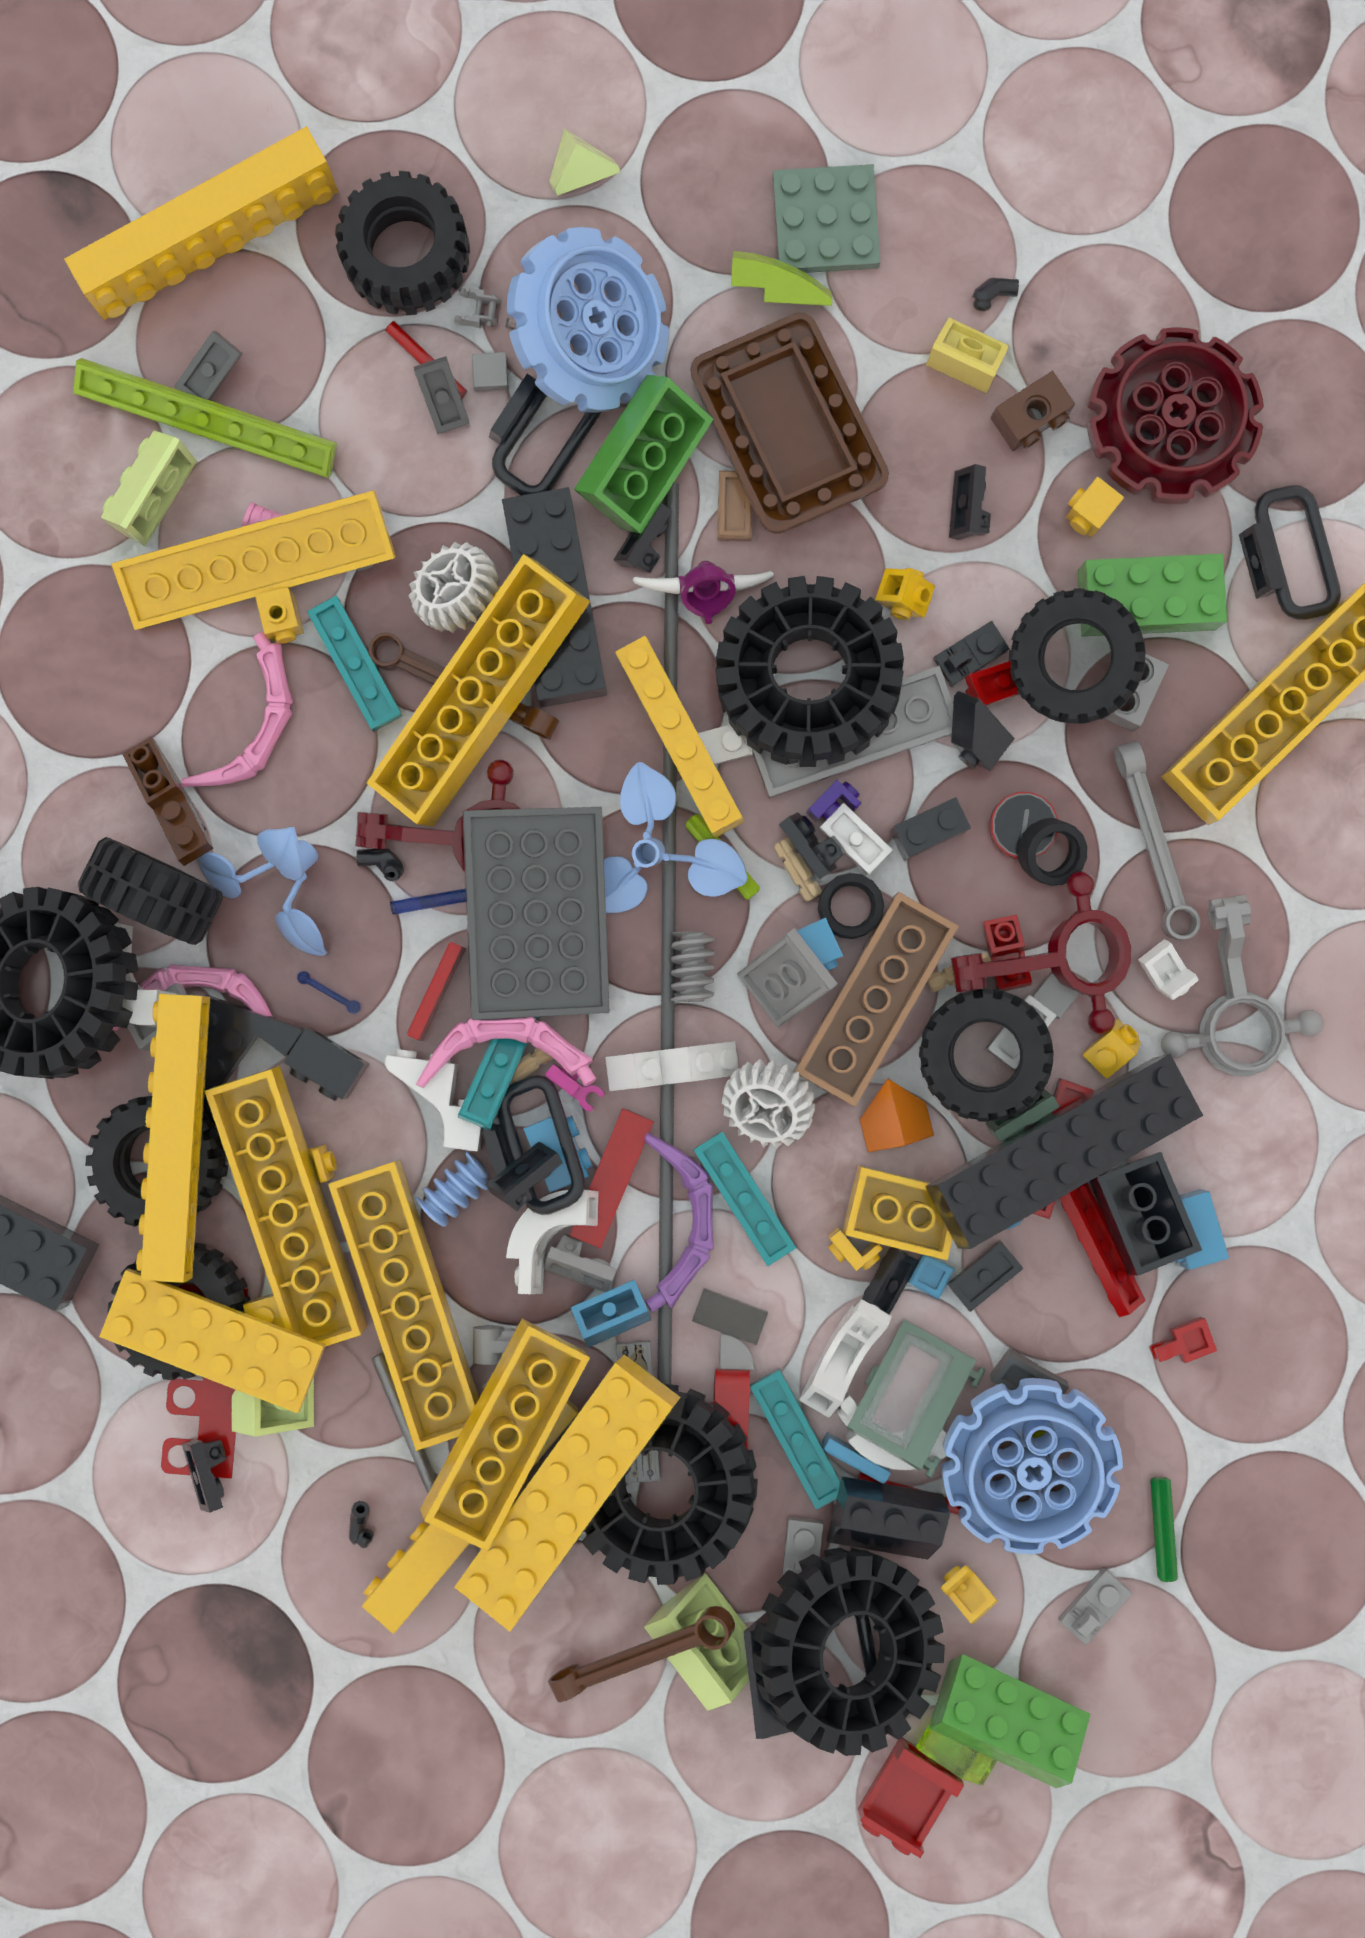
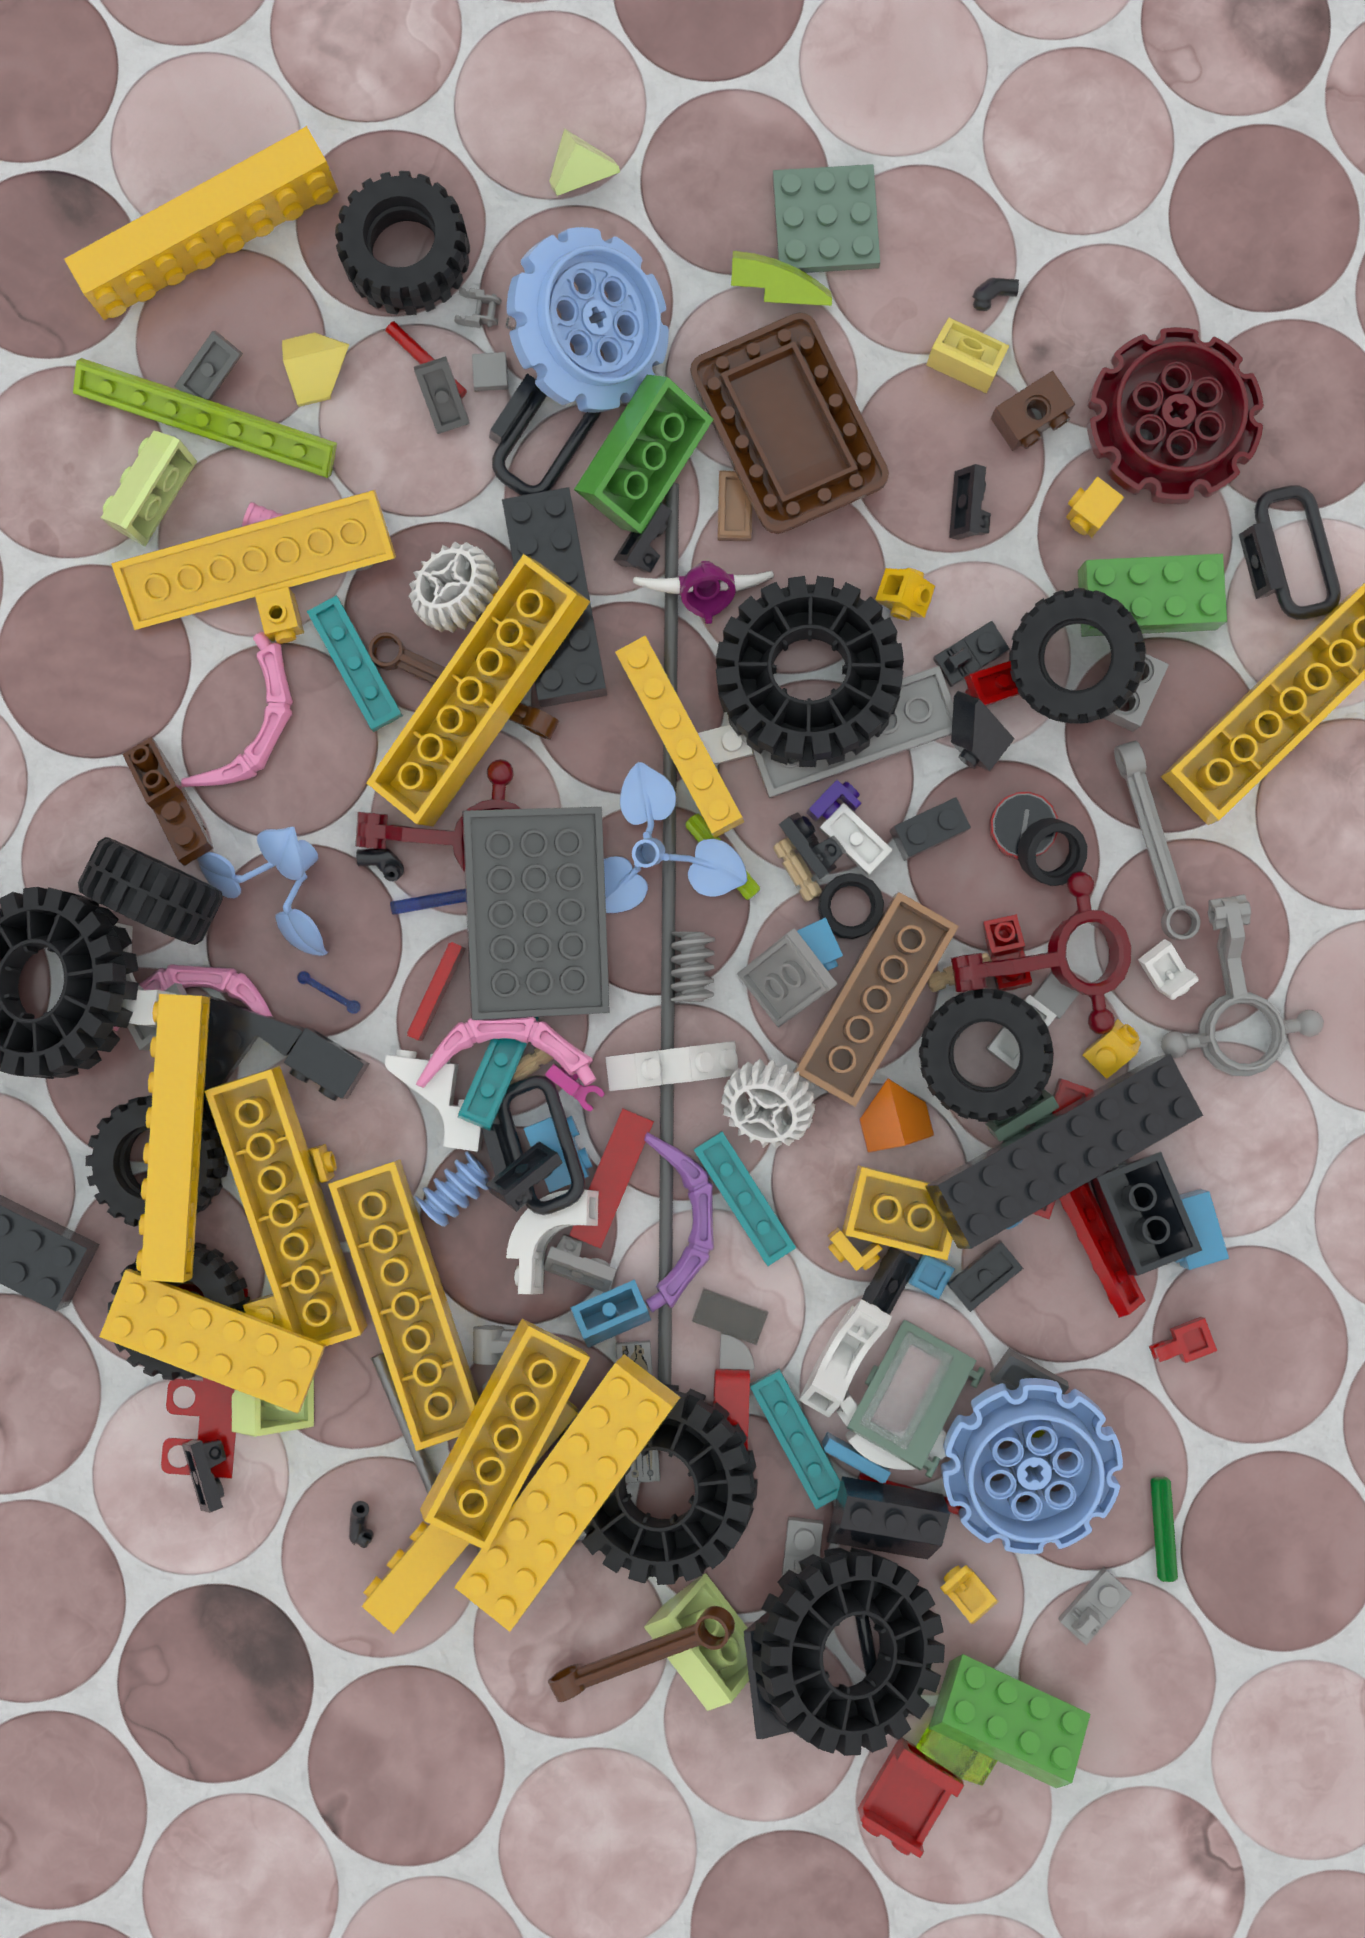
none -> light yellow slope [282,332,349,407]

